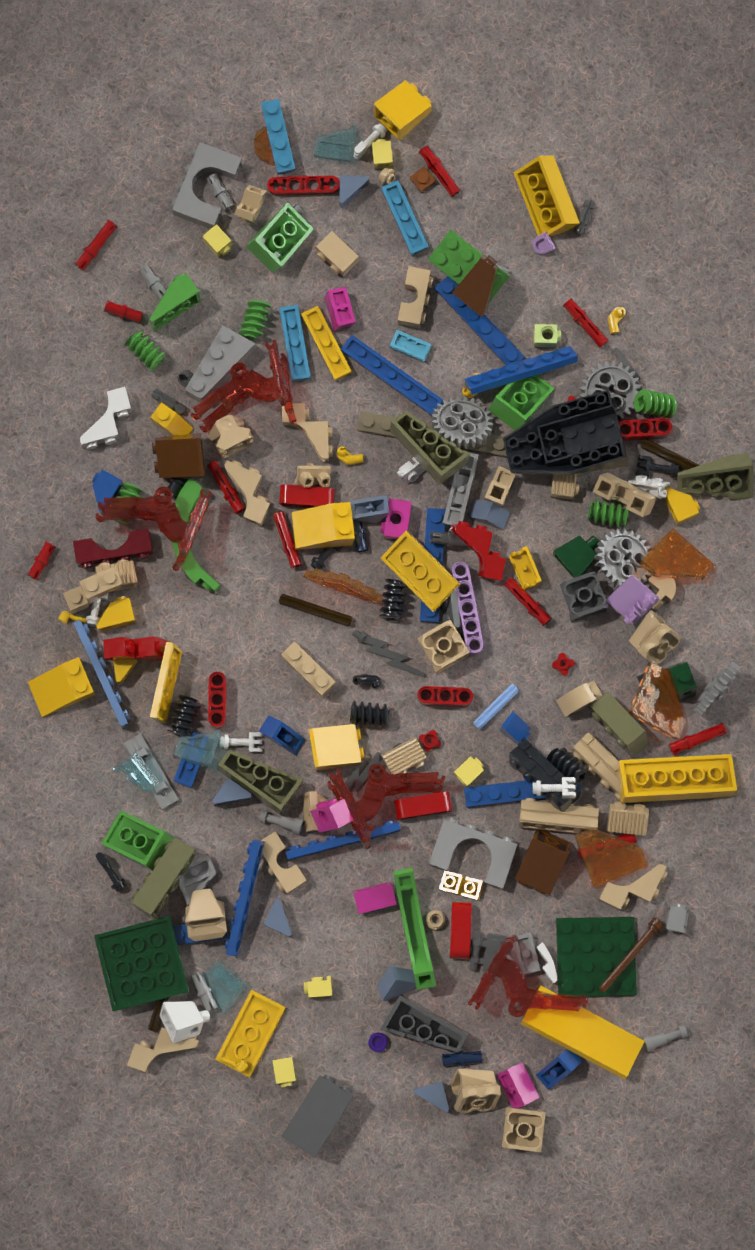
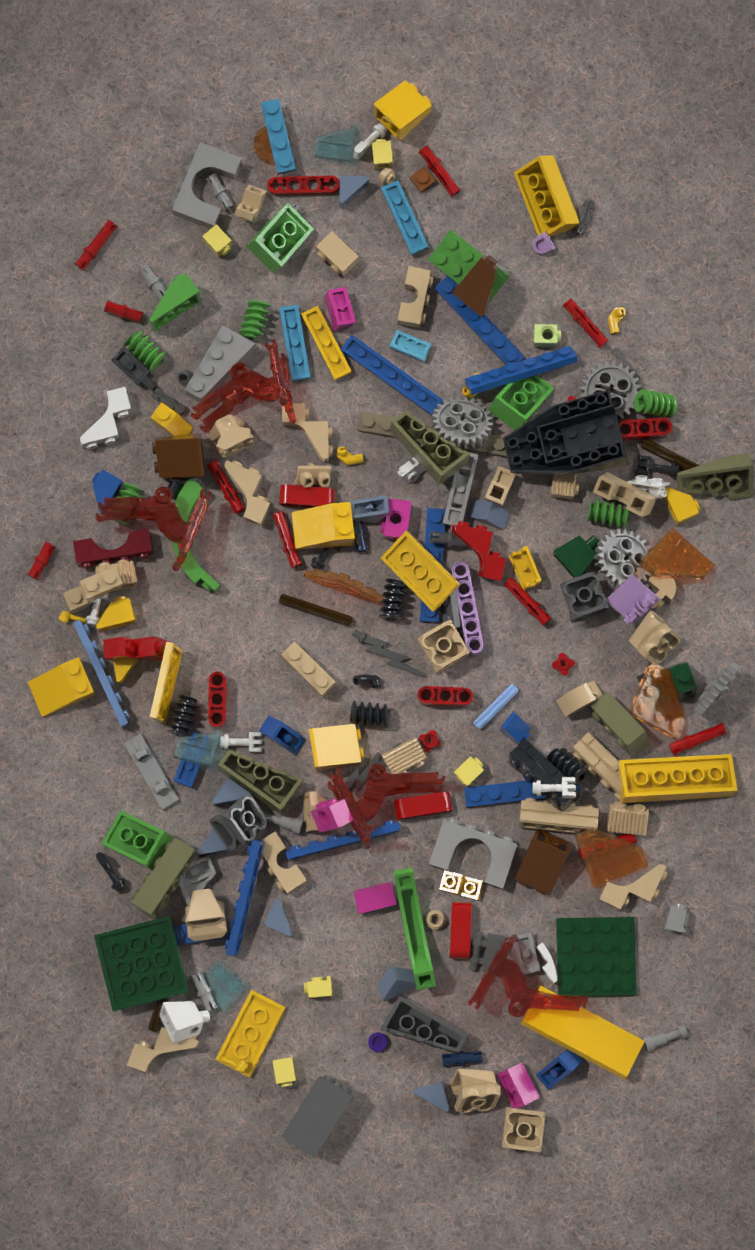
clear light blue wing [113,752,159,792] -> none
reddish brown piece [599,917,665,992] -> none
none -> black hinge [111,346,159,391]
none -> sand blue slope [197,829,228,856]
none -> dark grey piece [209,794,267,850]

